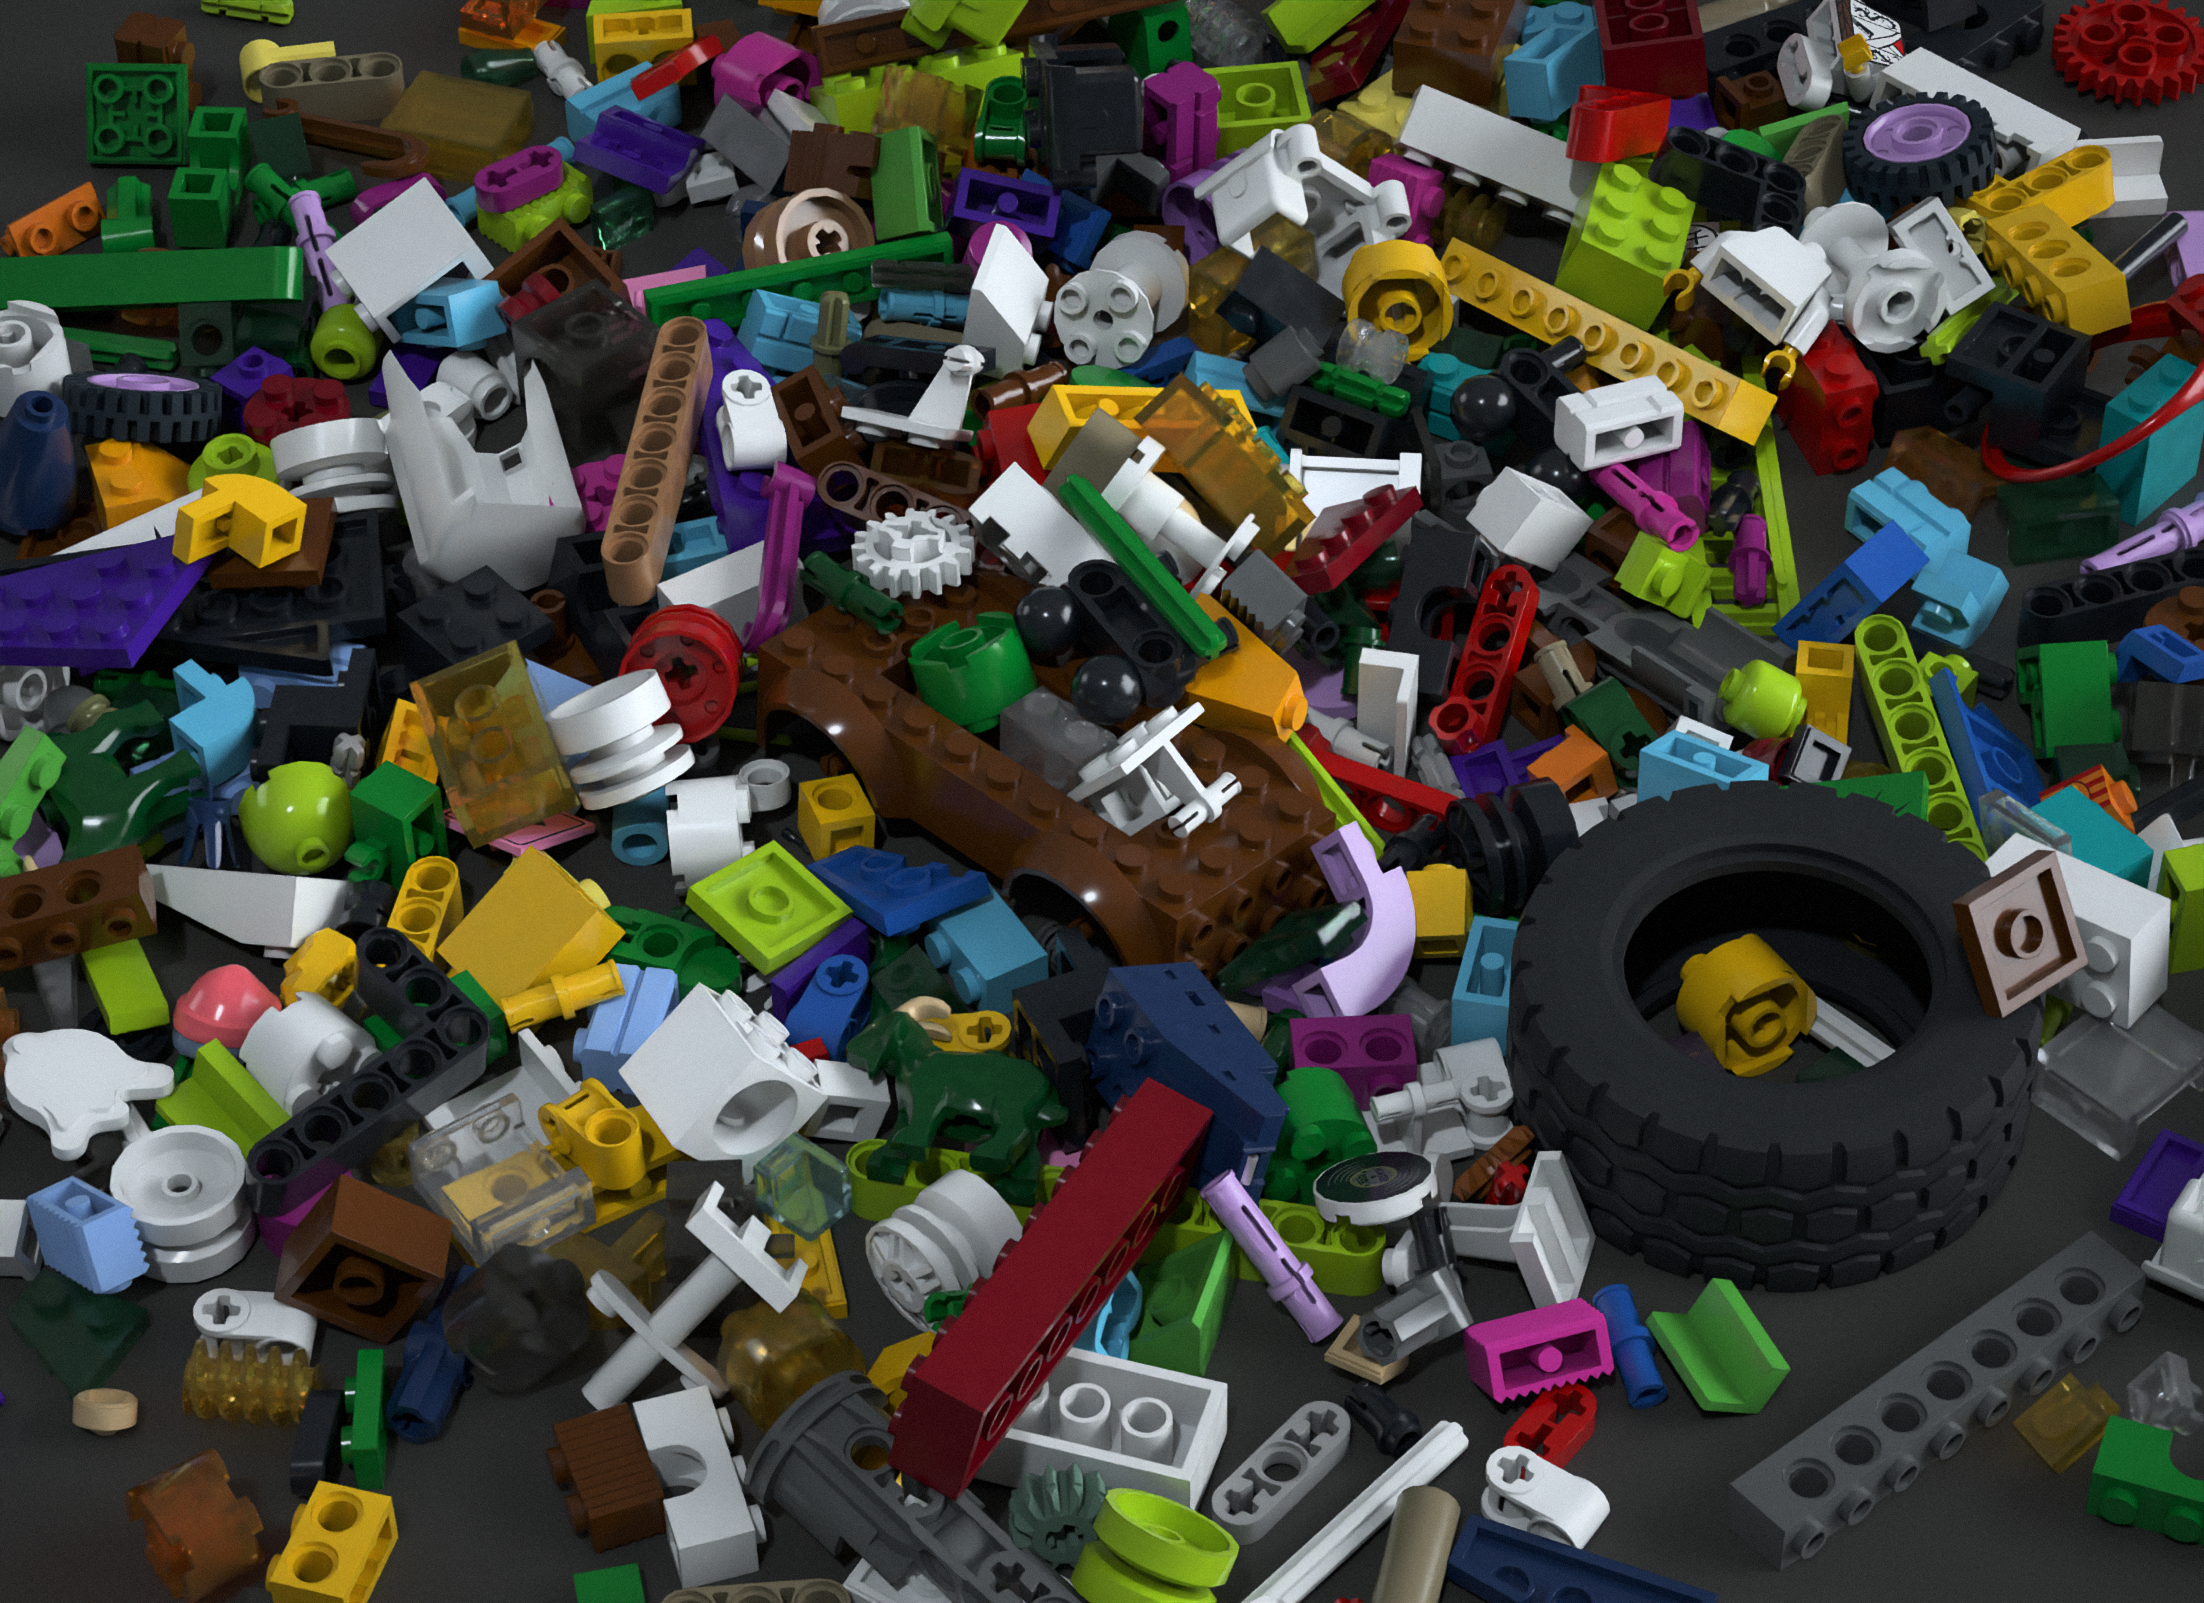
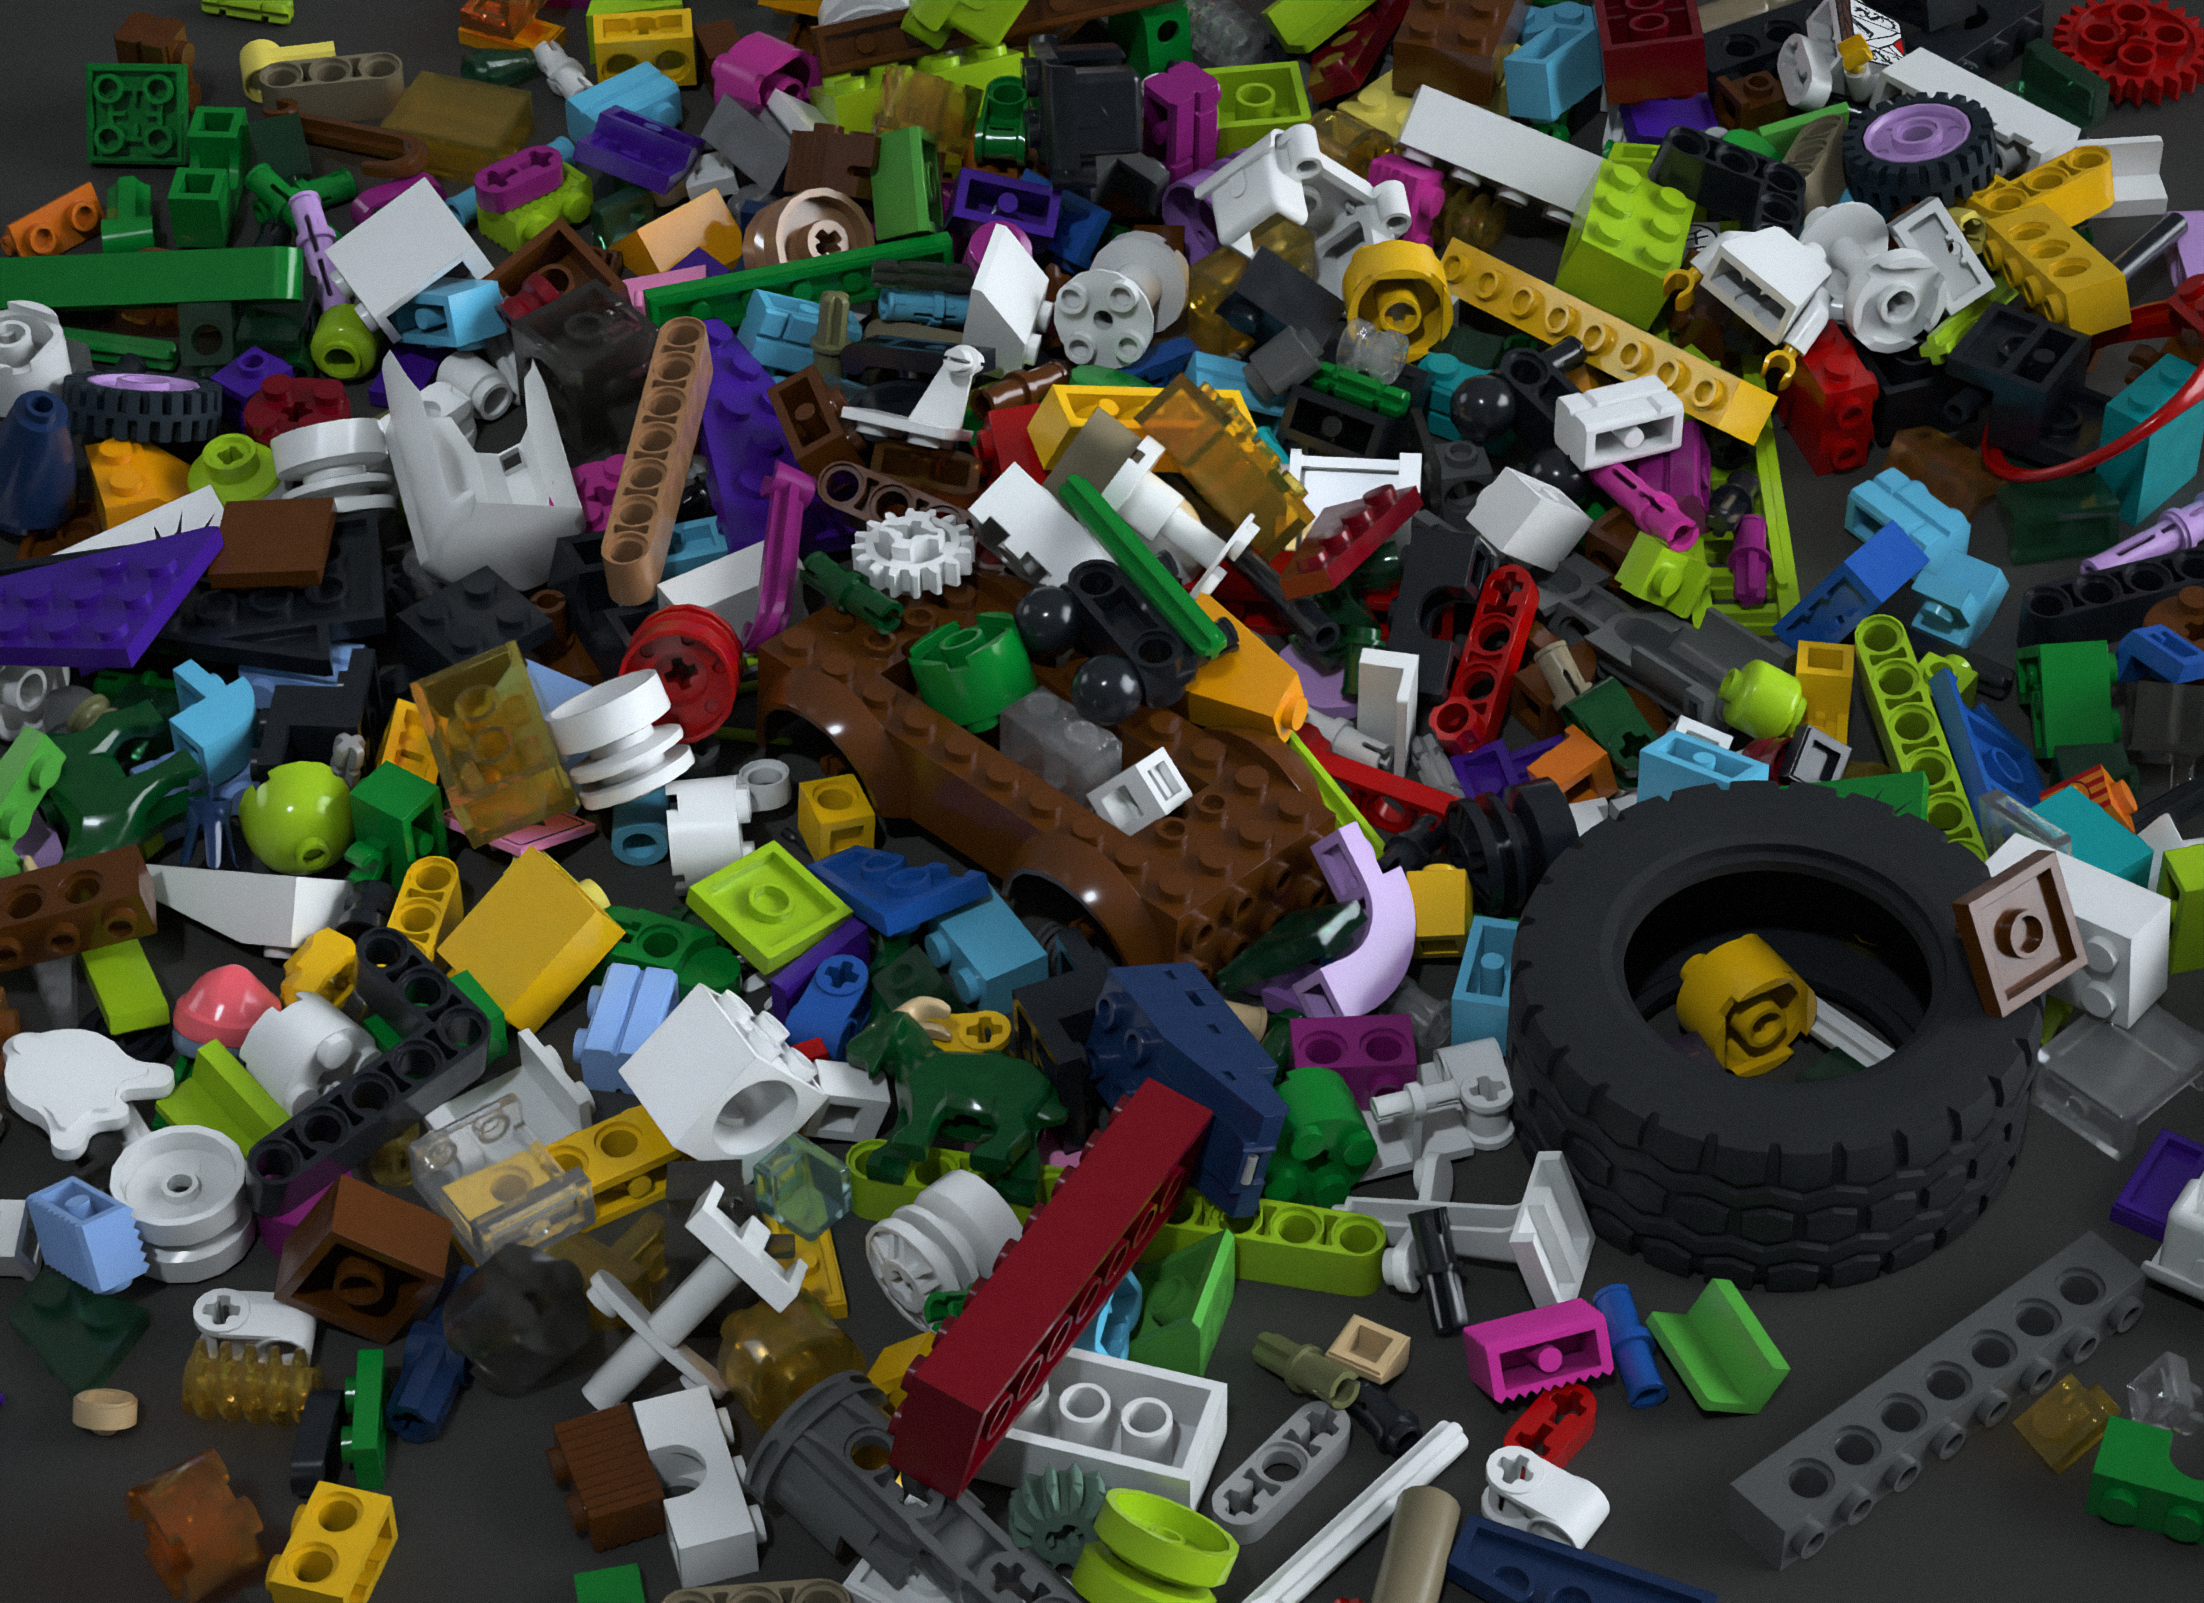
yellow brick [172,474,307,569] -> none
yellow pin [499,958,626,1035] -> none
yellow piece [538,1077,646,1190] -> none
red tile [629,32,725,101] -> none
white piece [715,369,787,471] -> none
white plate [1067,702,1241,839] -> none
lavender pin [1199,1169,1343,1343] -> none
dark grey brick [1220,548,1308,655] -> none
tile [1313,1151,1438,1226] -> none
dark grey piece [1355,1264,1474,1366] -> none
dark orange gear [1453,1125,1536,1203] -> none
red axle [1484,1160,1530,1205] -> none
red beam [1565,85,1672,163] -> none
none -> light orange slope [609,187,742,277]
none -> olive axle [1251,1331,1360,1410]
none -> clear green panel [2001,38,2110,133]

